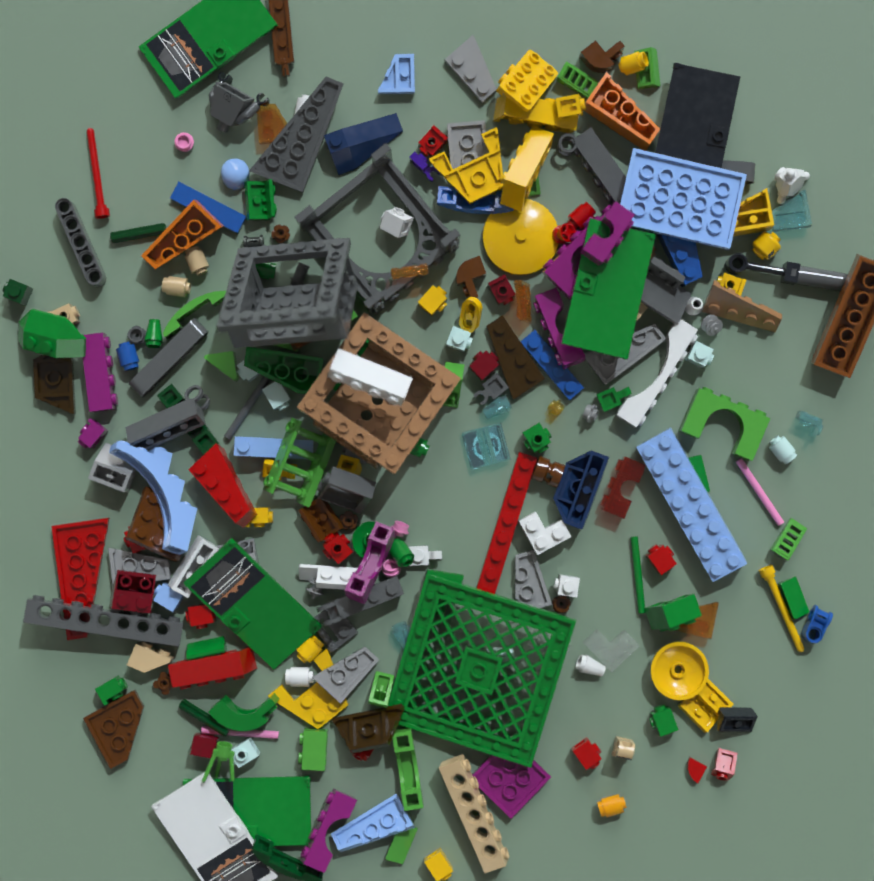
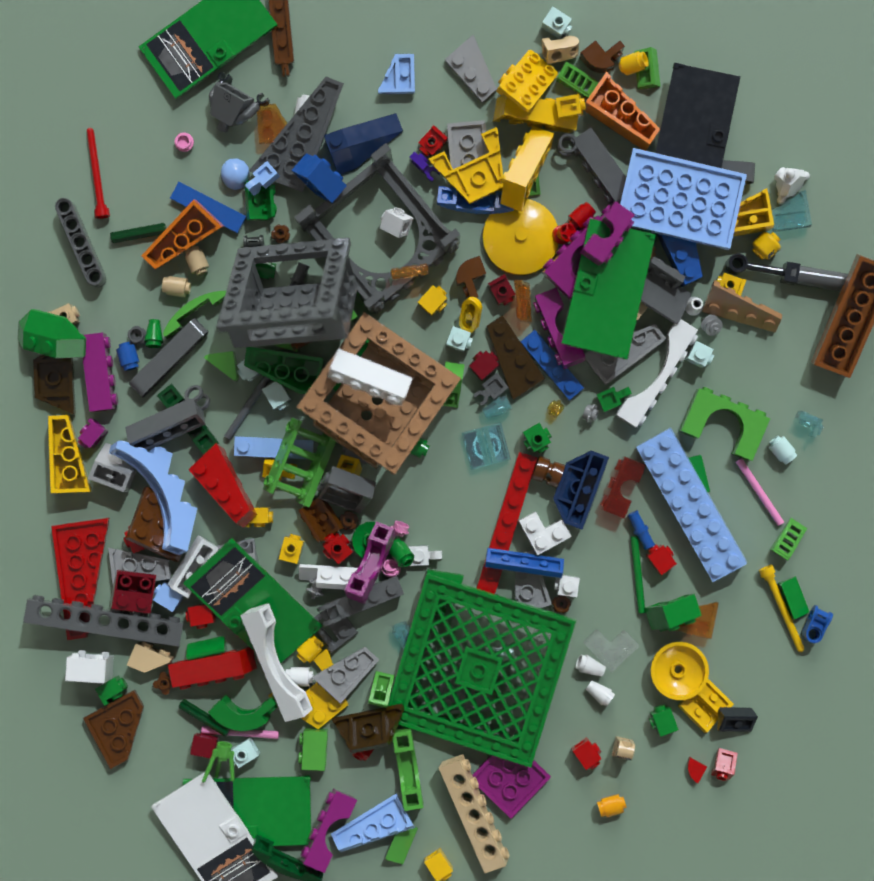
dark green brick [3,279,33,306] -> none
none -> yellow wedge [48,415,92,493]
none -> white container [65,650,114,683]
none -> white arch [241,603,313,722]
none -> light blue plate [245,161,280,196]
none -> yellow brick [279,534,305,564]
none -> blue brick [291,153,347,203]
none -> blue plate [485,548,564,578]
none -> light aqua brick [541,7,572,39]
none -> tan leg [542,36,579,64]
none -> white cone [585,680,615,707]
none -> blue pin [627,510,655,550]

